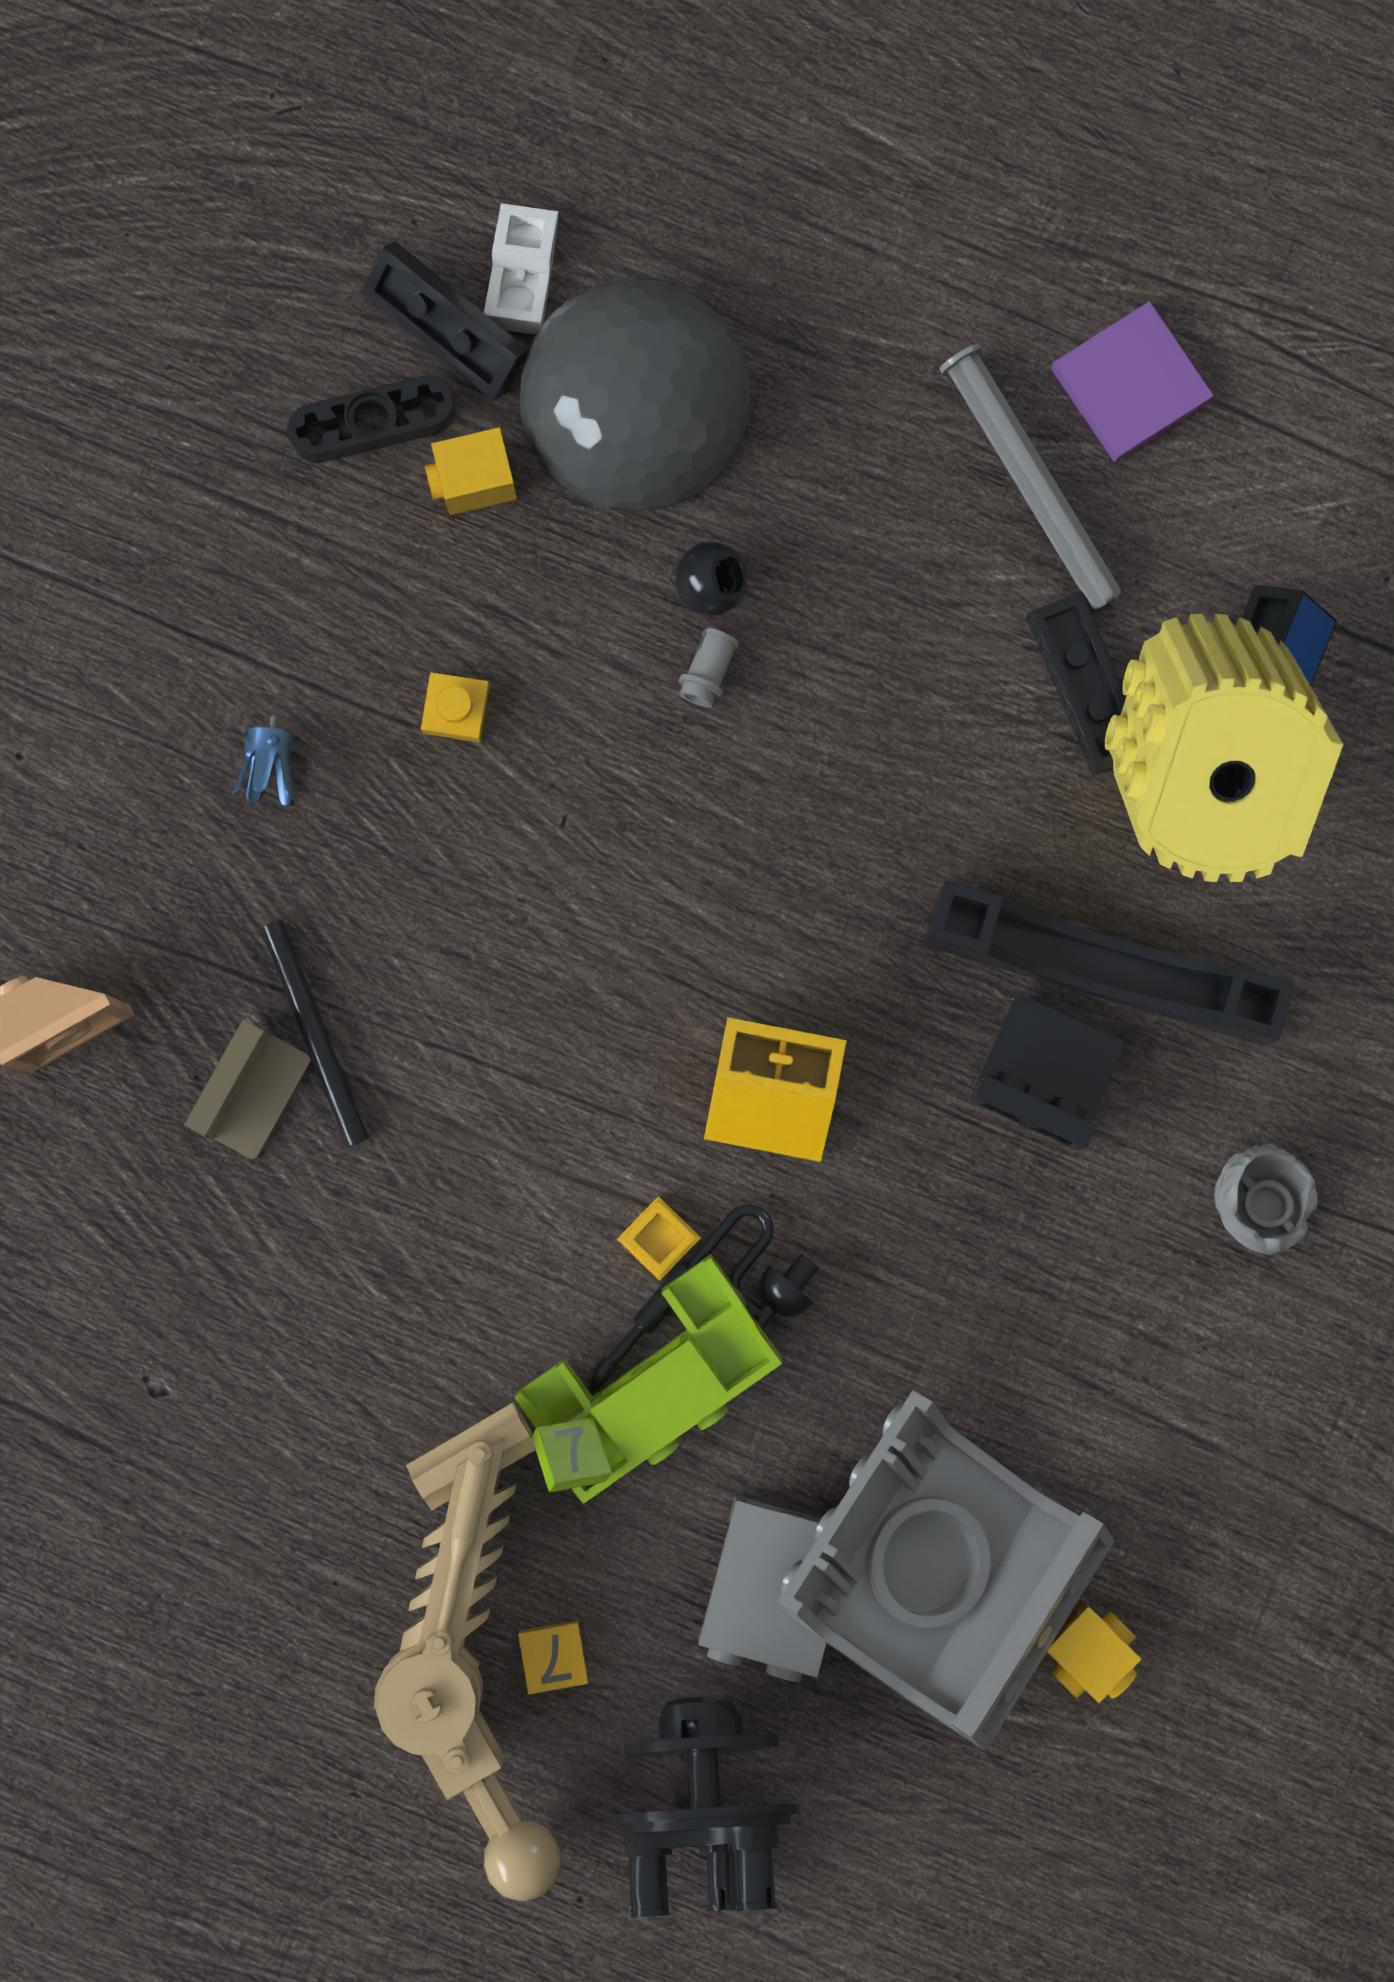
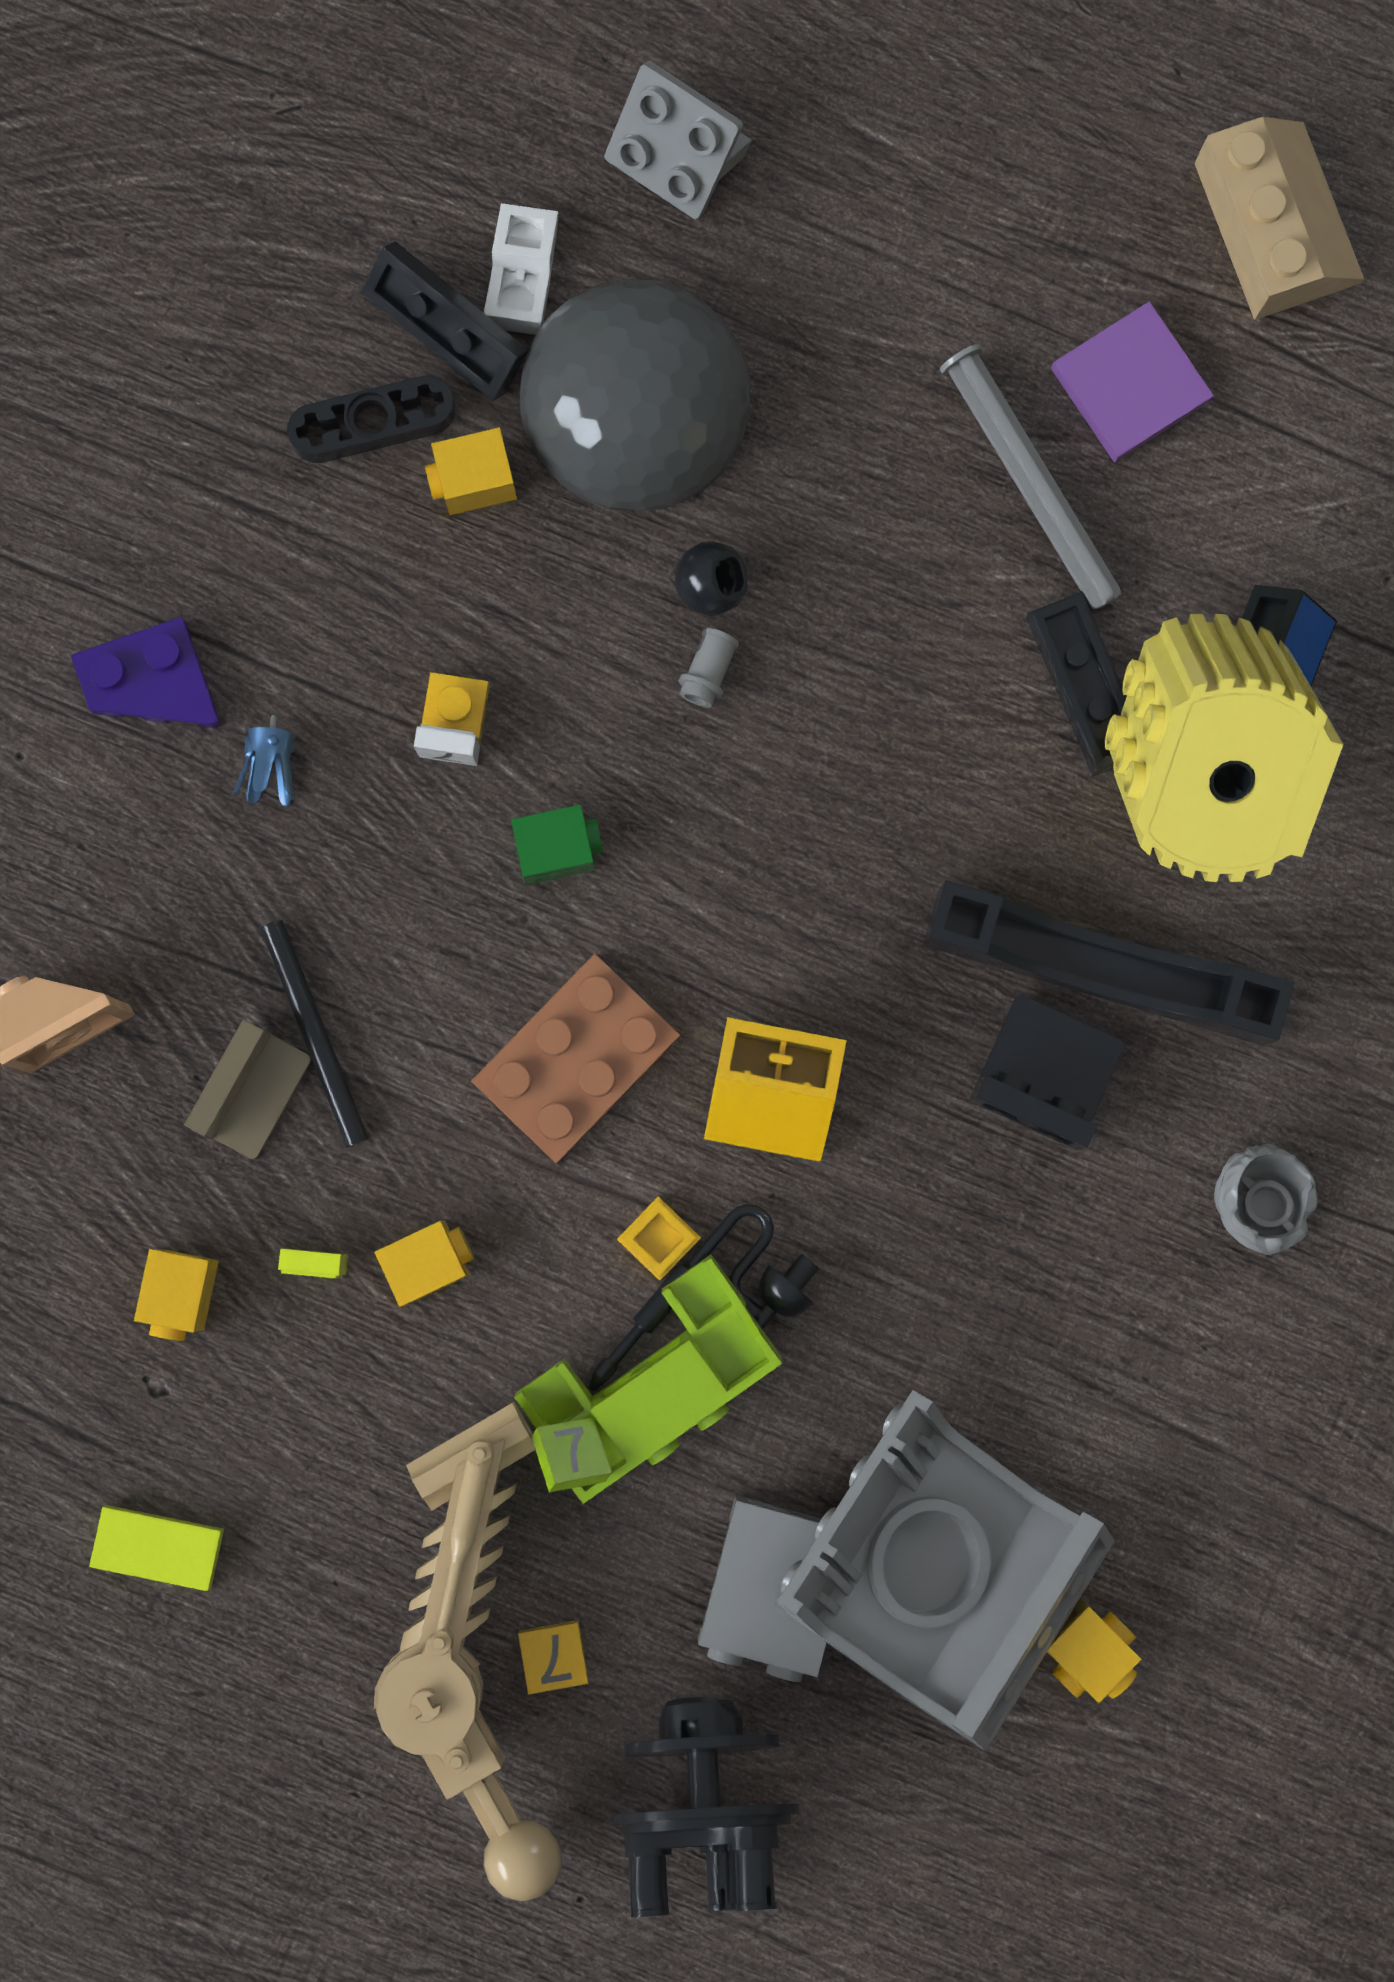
none -> dark purple wing [71,617,222,729]
none -> neon yellow tile [89,1505,224,1591]
none -> yellow brick [134,1249,219,1341]
none -> neon yellow tile [278,1249,348,1278]
none -> yellow brick [374,1221,474,1307]
none -> white tile [414,724,480,766]
none -> nougat plate [471,953,680,1164]
none -> green brick [511,805,603,885]
none -> light grey bracket [604,61,752,219]
none -> tan slope [1194,117,1364,320]

